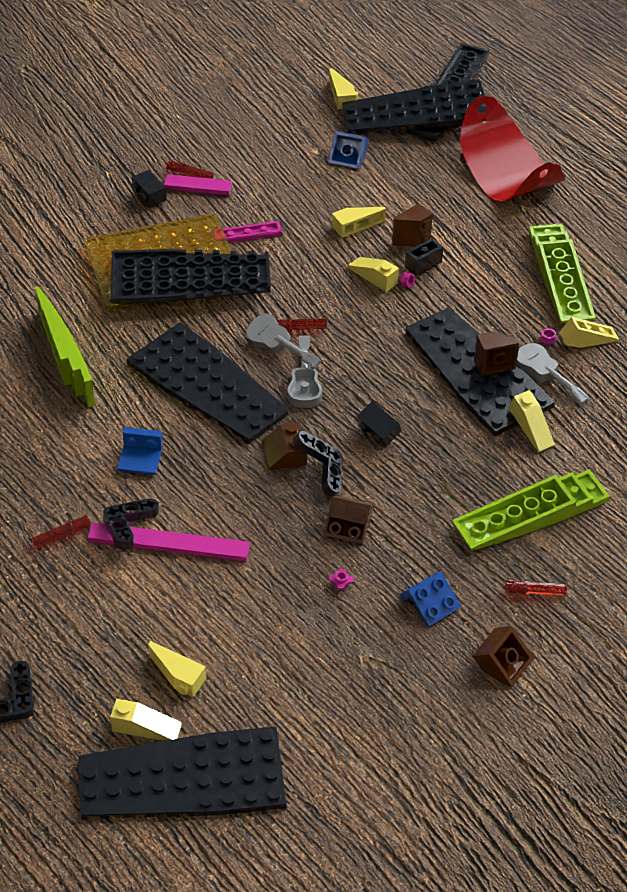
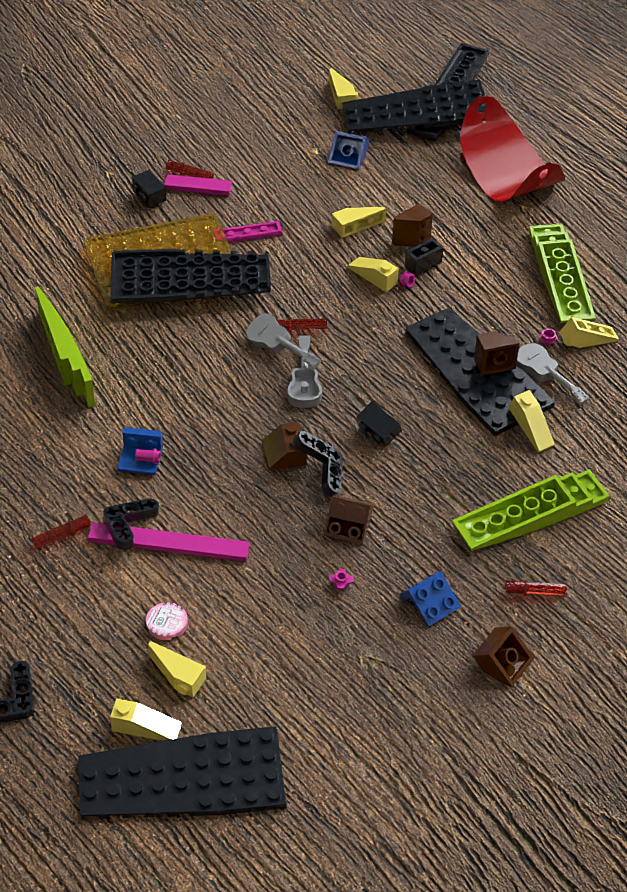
black wing [127,322,289,444] -> none
none -> dark pink pin [135,449,161,464]
none -> tile [146,602,188,640]

